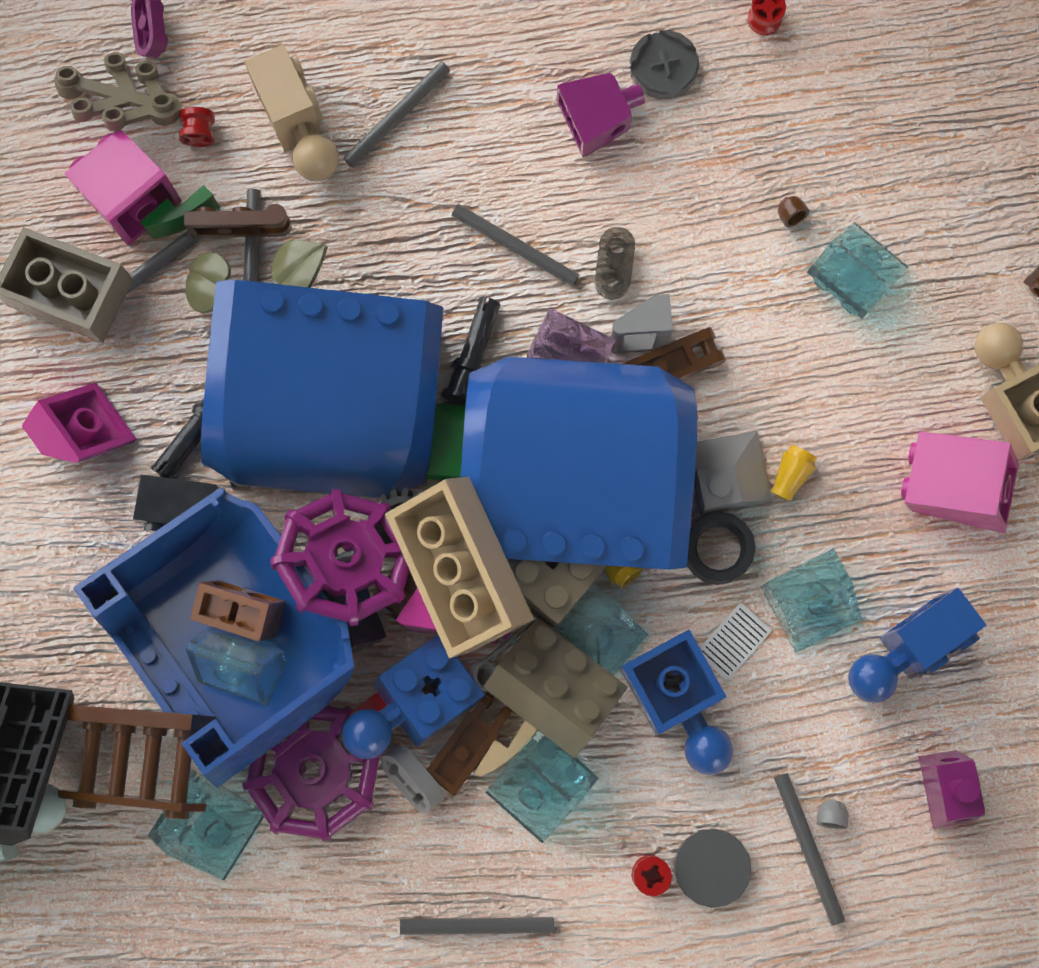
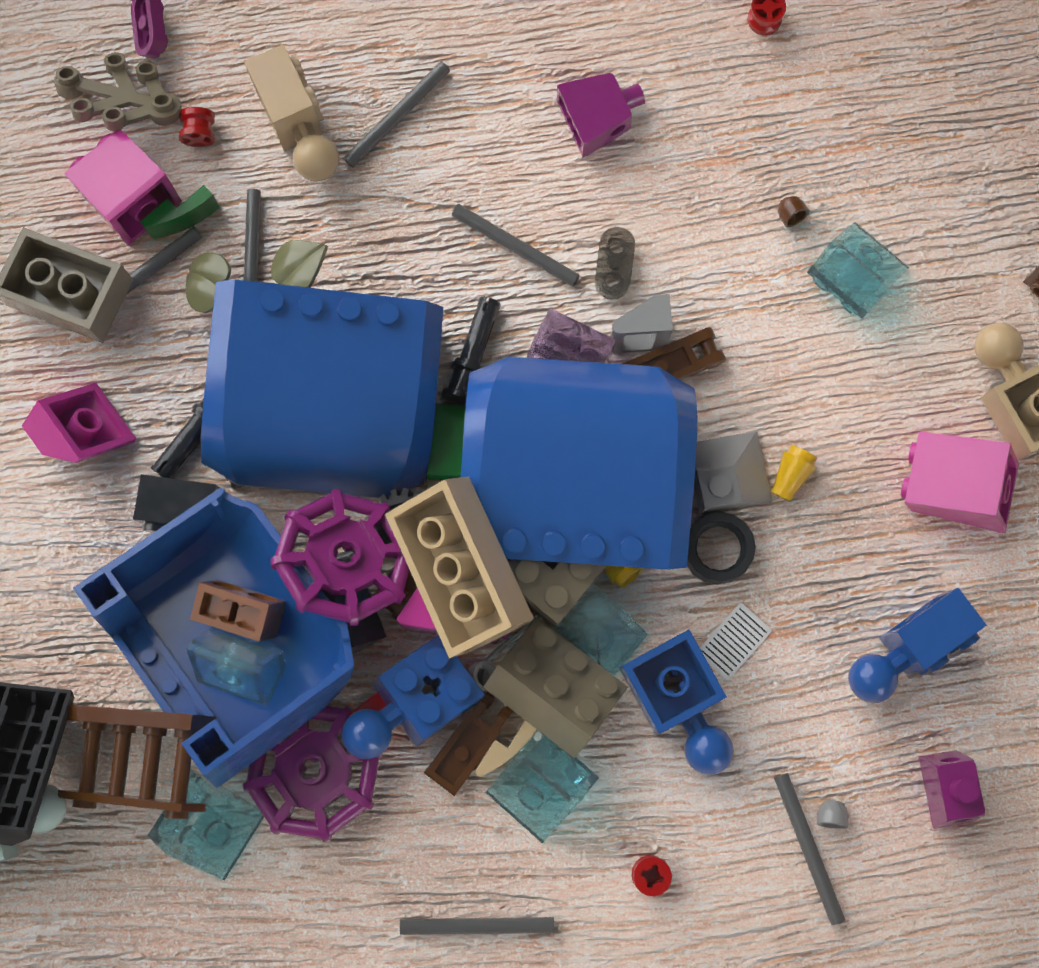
reddish brown plate [184,203,292,238] -> none
light grey beam [381,744,443,813] -> none
dark grey tile [629,30,700,100] -> none
dark grey tile [673,828,752,908] -> none
clear light blue slope [761,548,862,653] -> none

